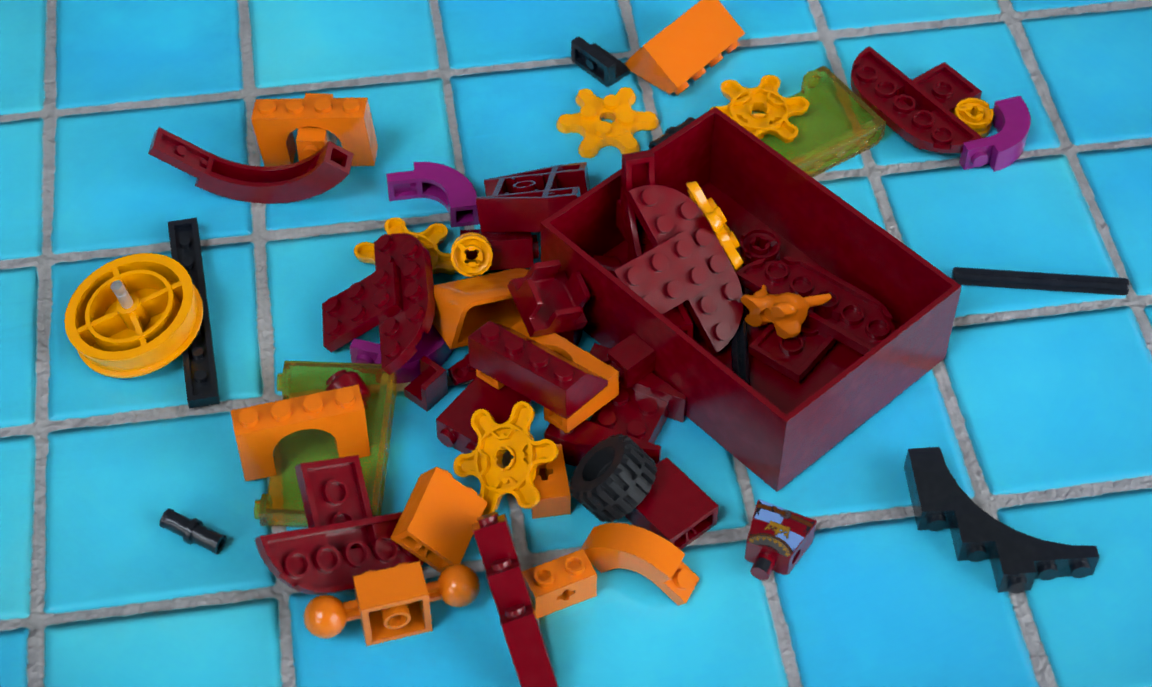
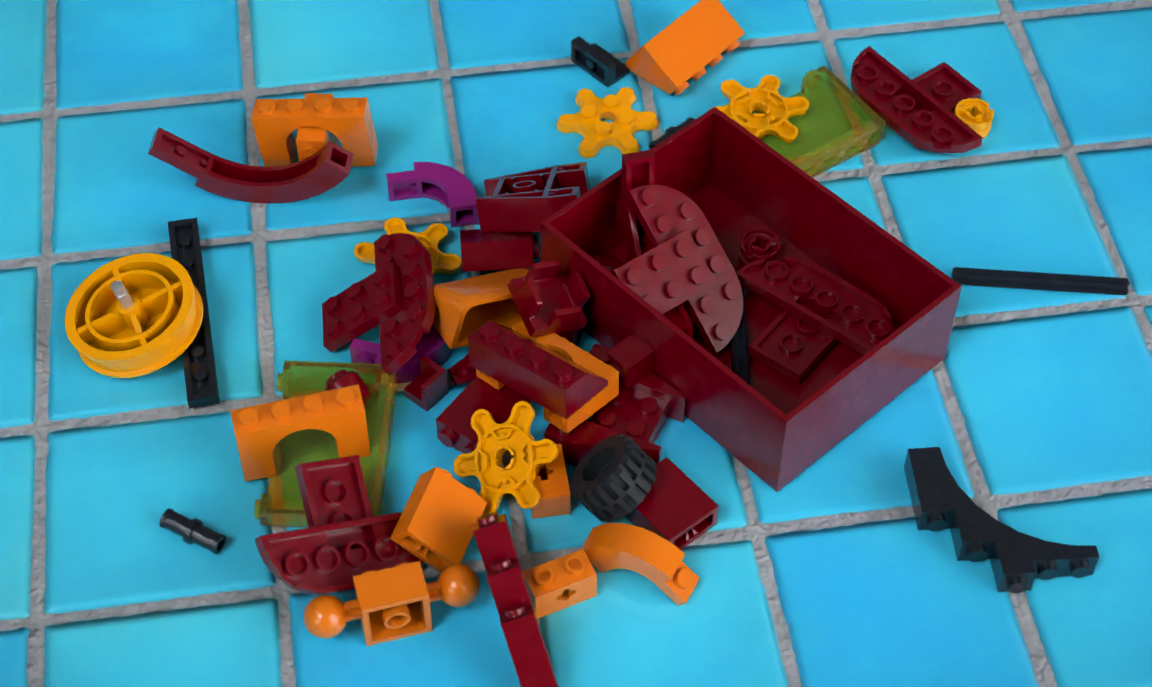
light orange wheel [451,232,493,277] -> none
light orange plate [686,181,743,272] -> none
orange animal [740,285,832,339] -> none
torso [745,499,817,581] -> none
magenta arch [959,96,1031,172] -> none

